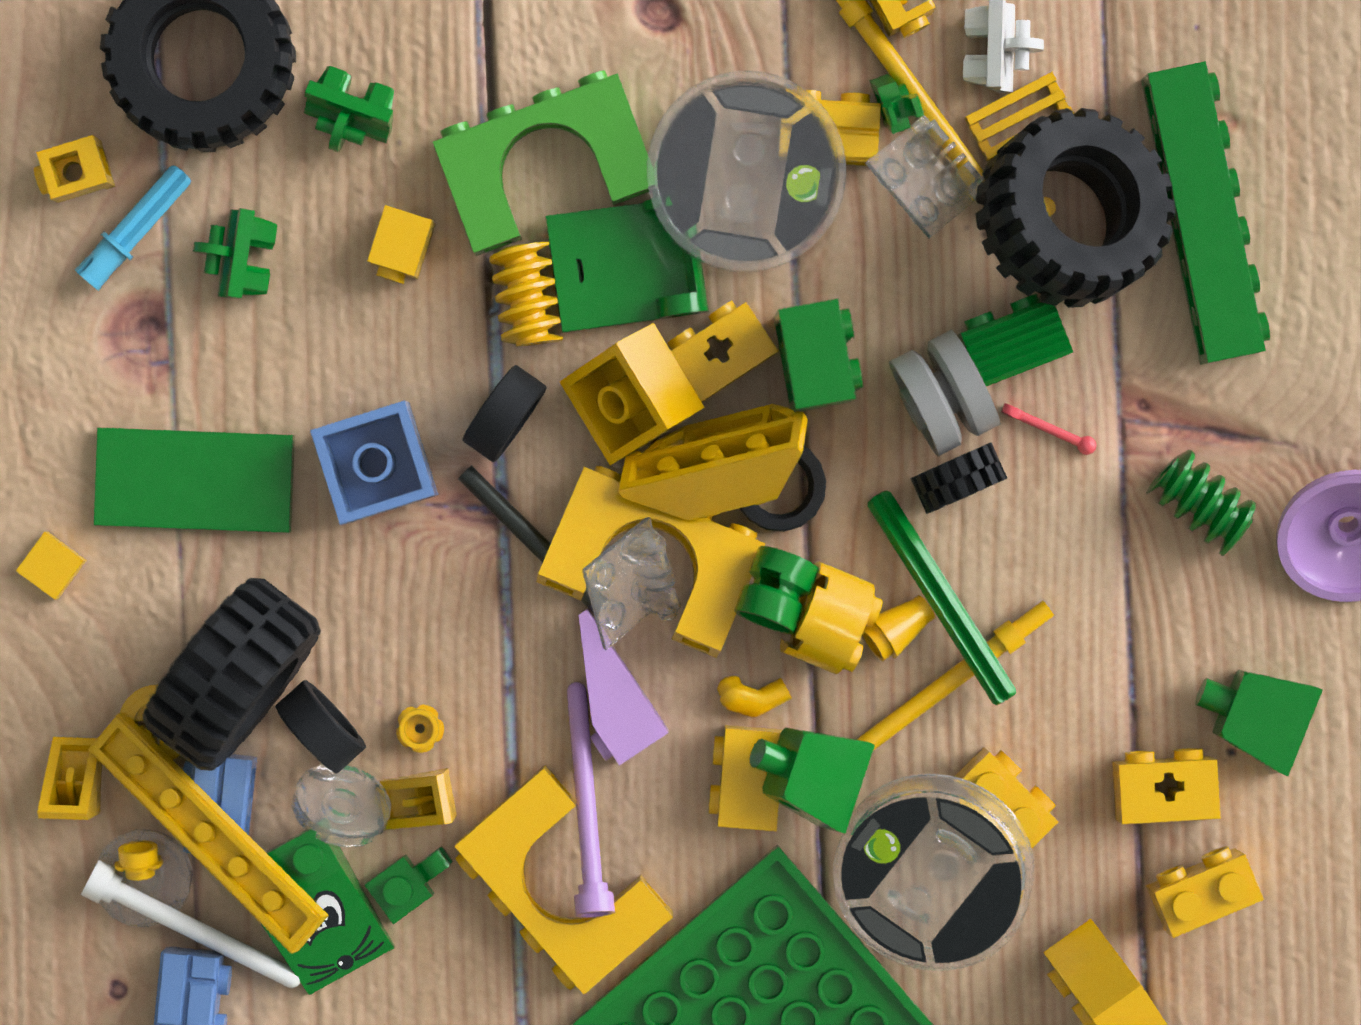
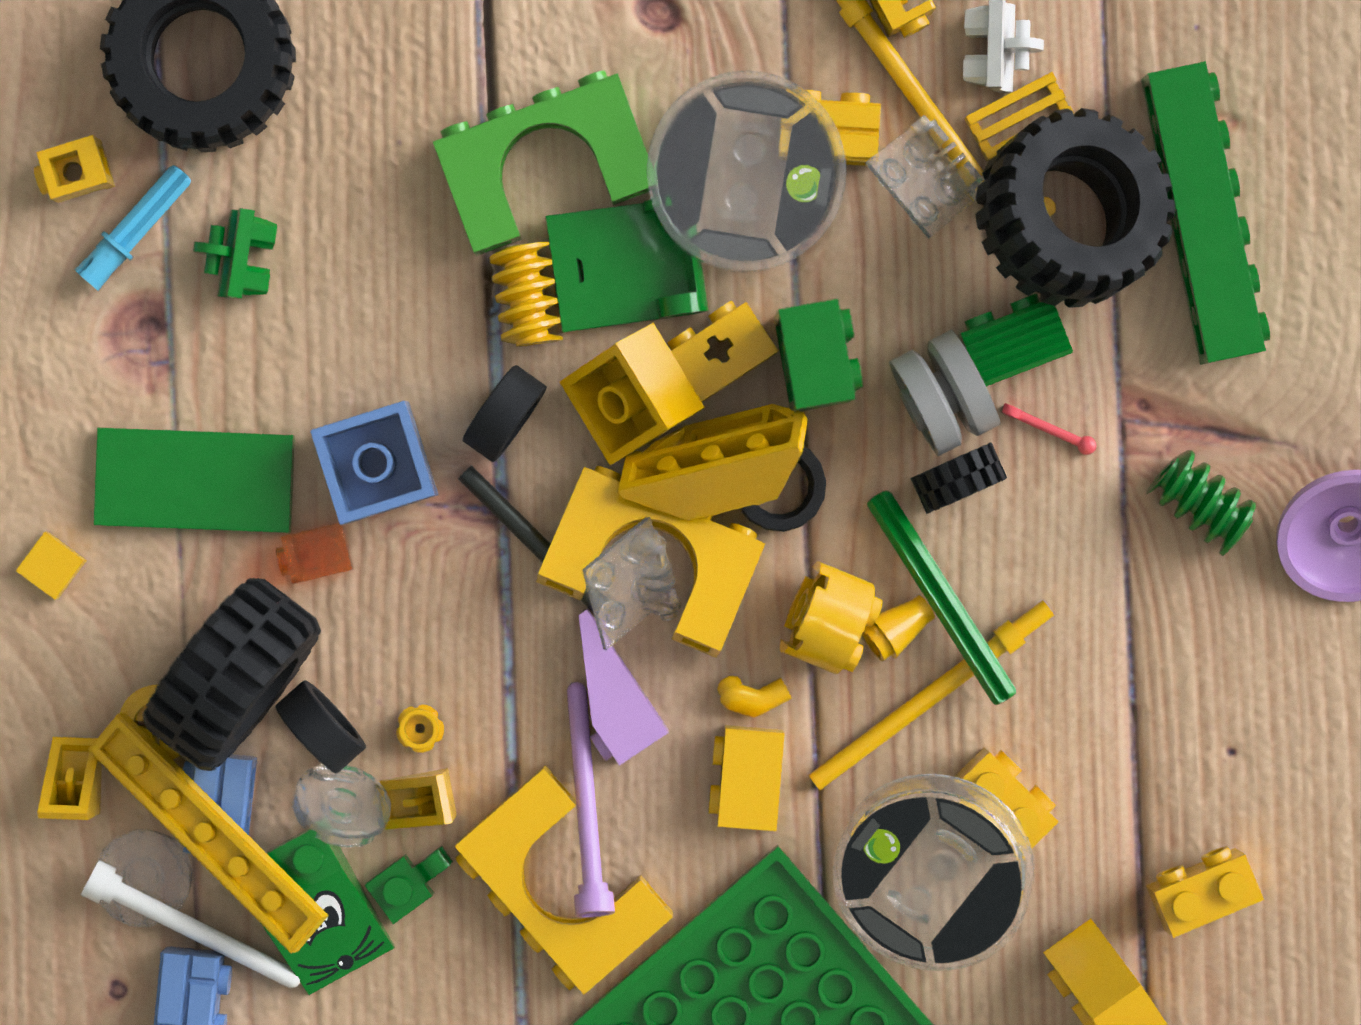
yellow plate [114,841,164,881] -> none
green hips [304,66,394,152] -> none
yellow brick [367,205,435,284] -> none
green wheel [734,546,819,635] -> none
green torso [750,727,875,834] -> none
green plate [869,74,924,134] -> none
yellow brick [1112,748,1221,824] -> none
green torso [1195,670,1323,776] -> none
none -> clear orange bracket [276,523,354,584]

